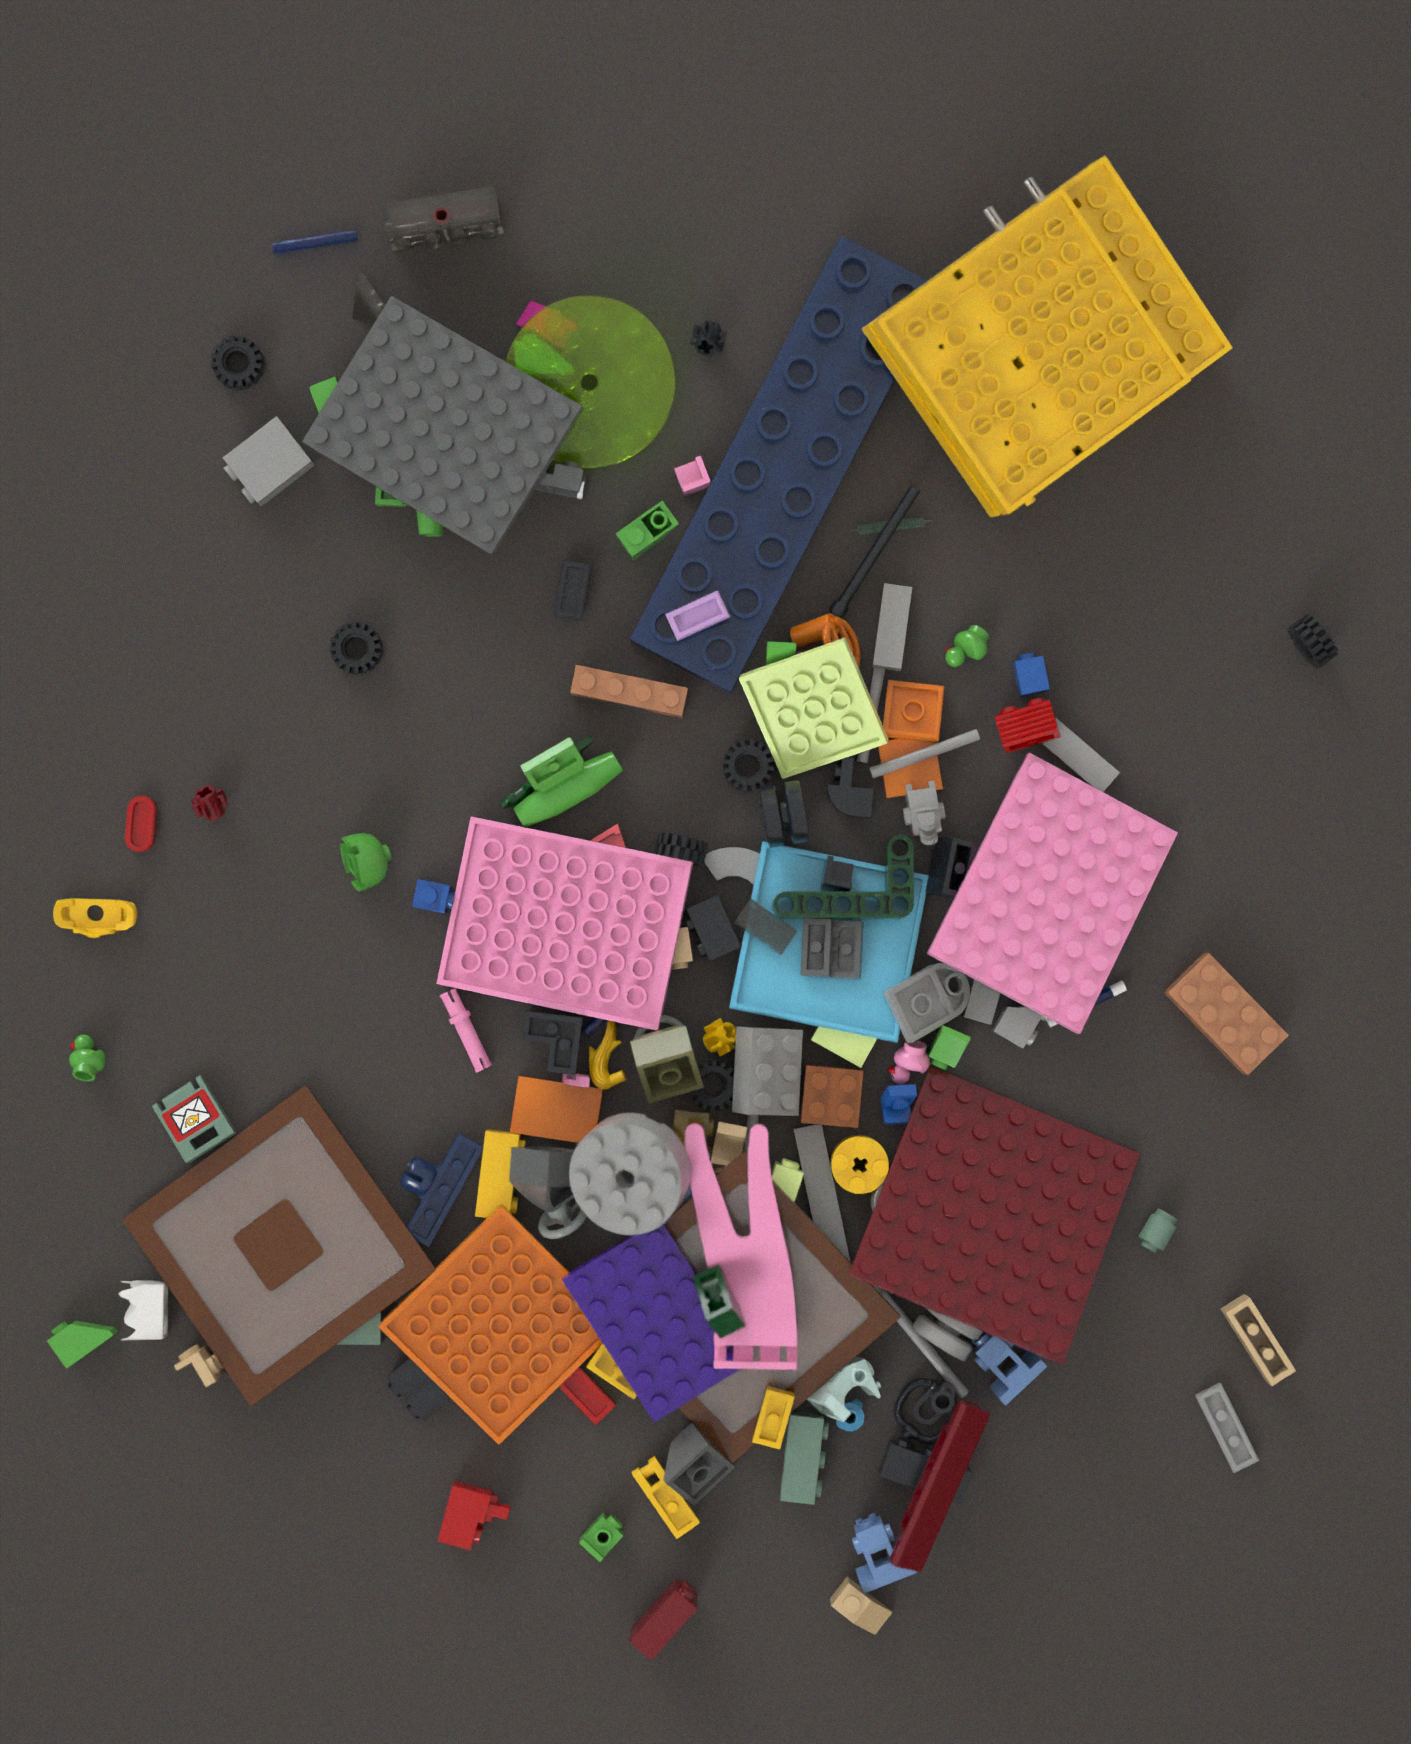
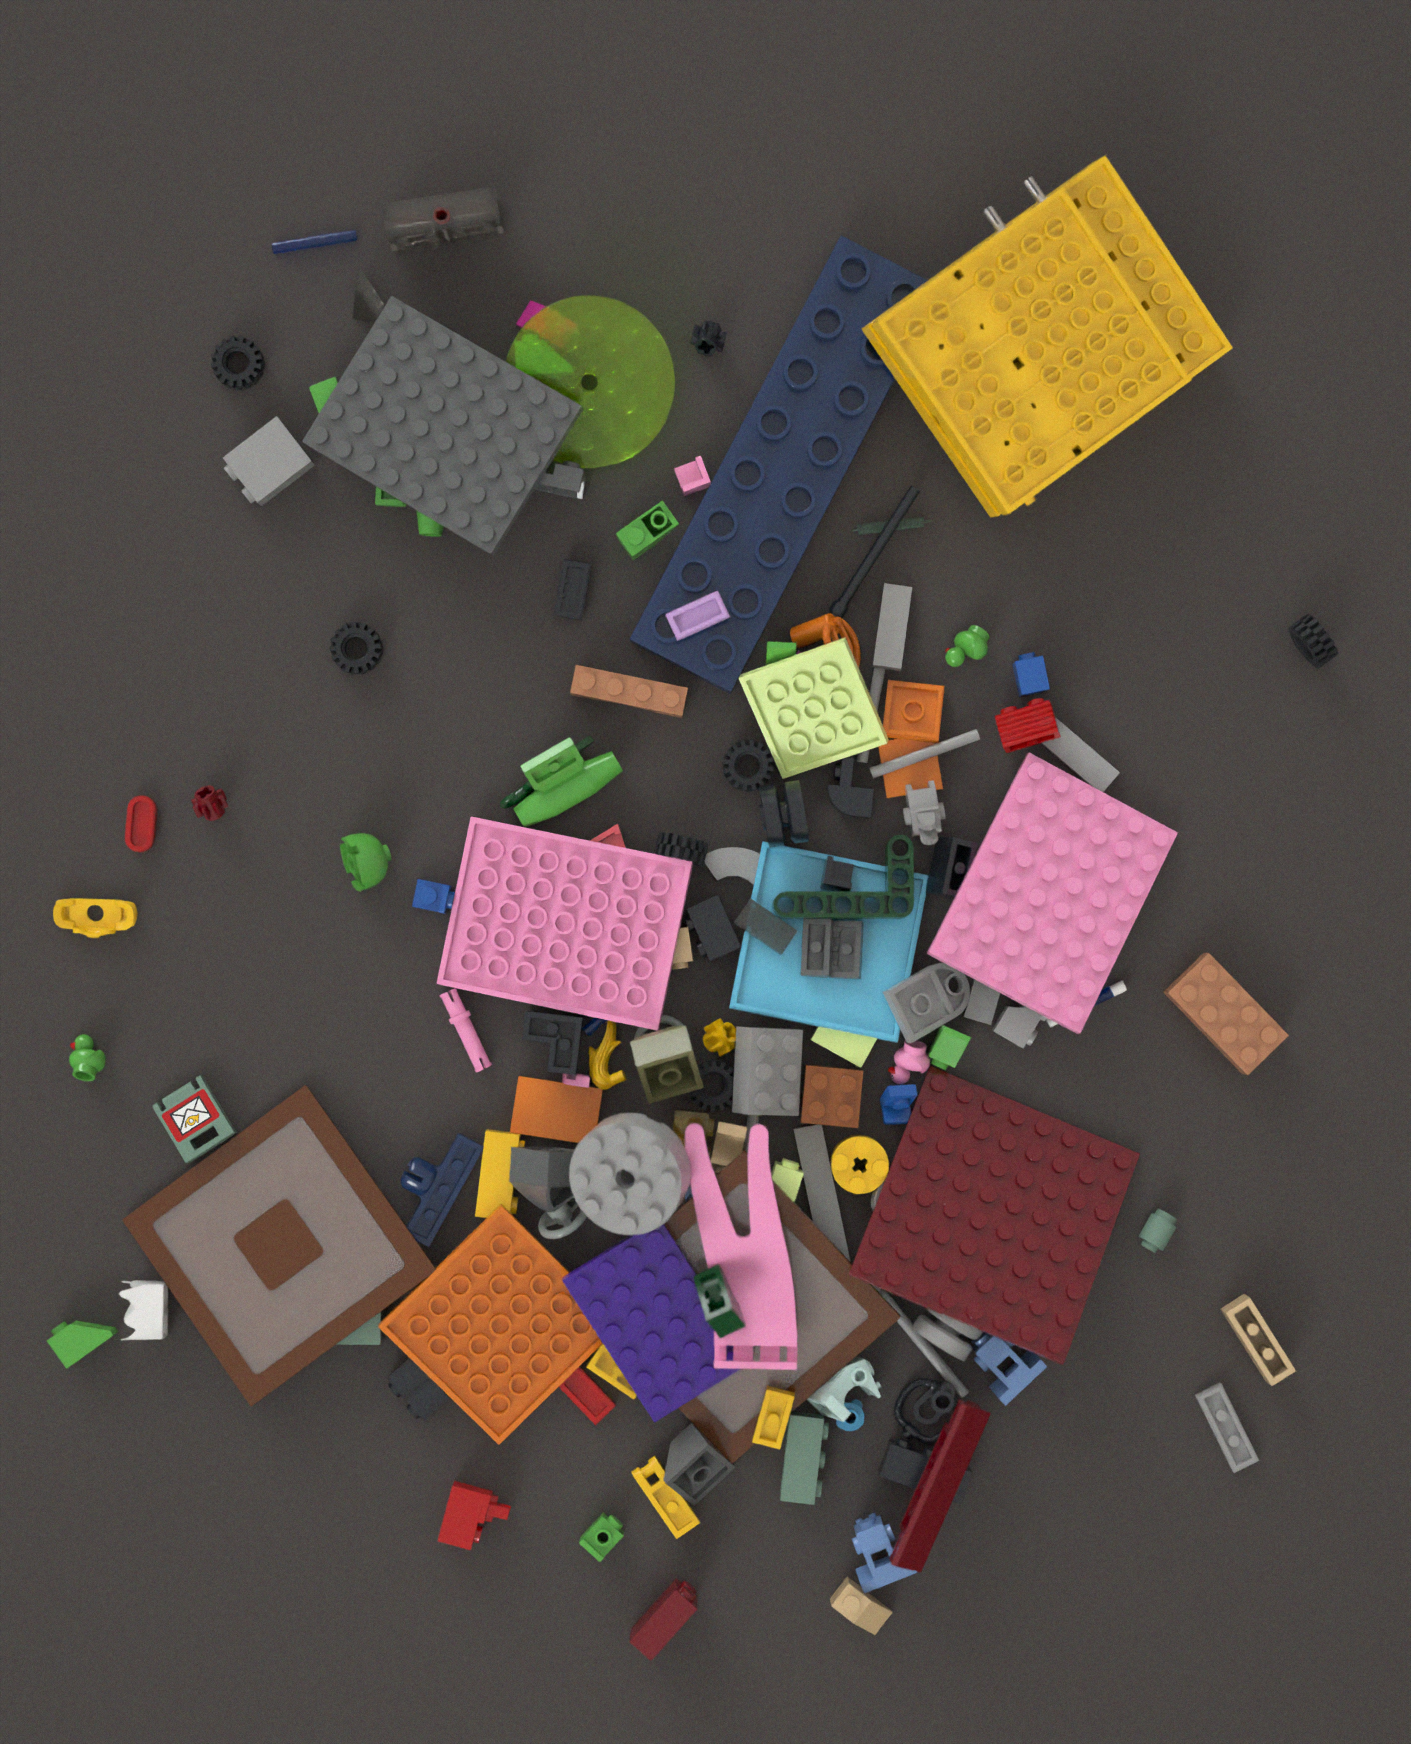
tan bracket [174,1344,225,1387] -> none

